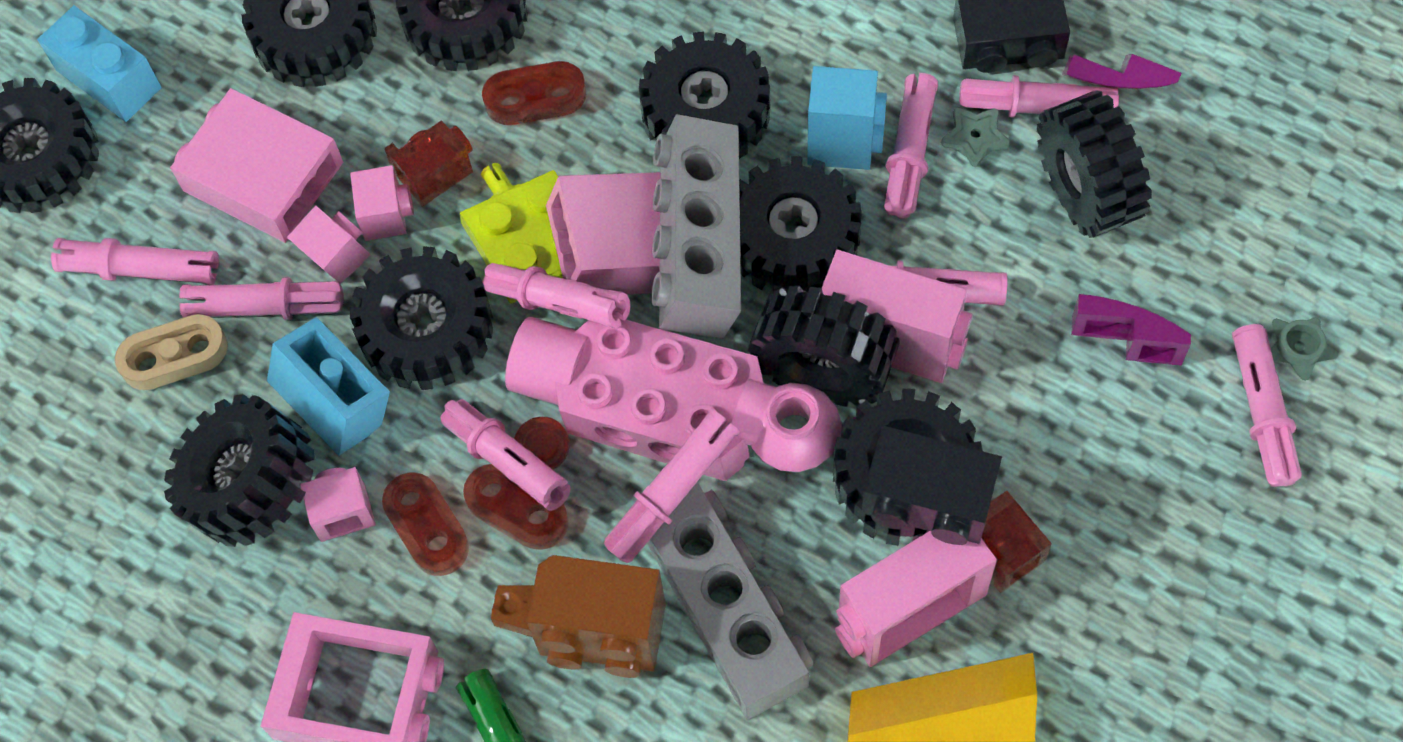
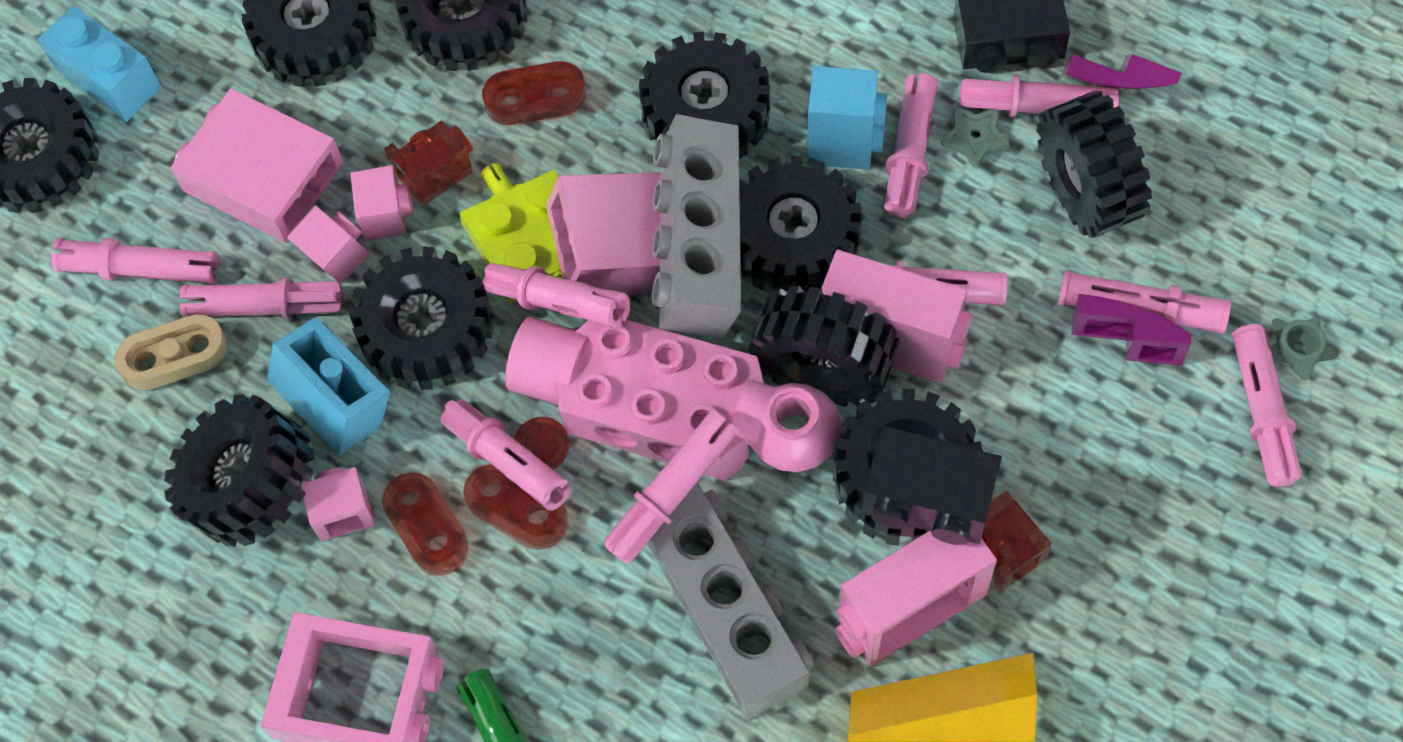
dark orange hinge [491,555,666,678] -> none
none -> bright pink pin [1058,270,1231,335]

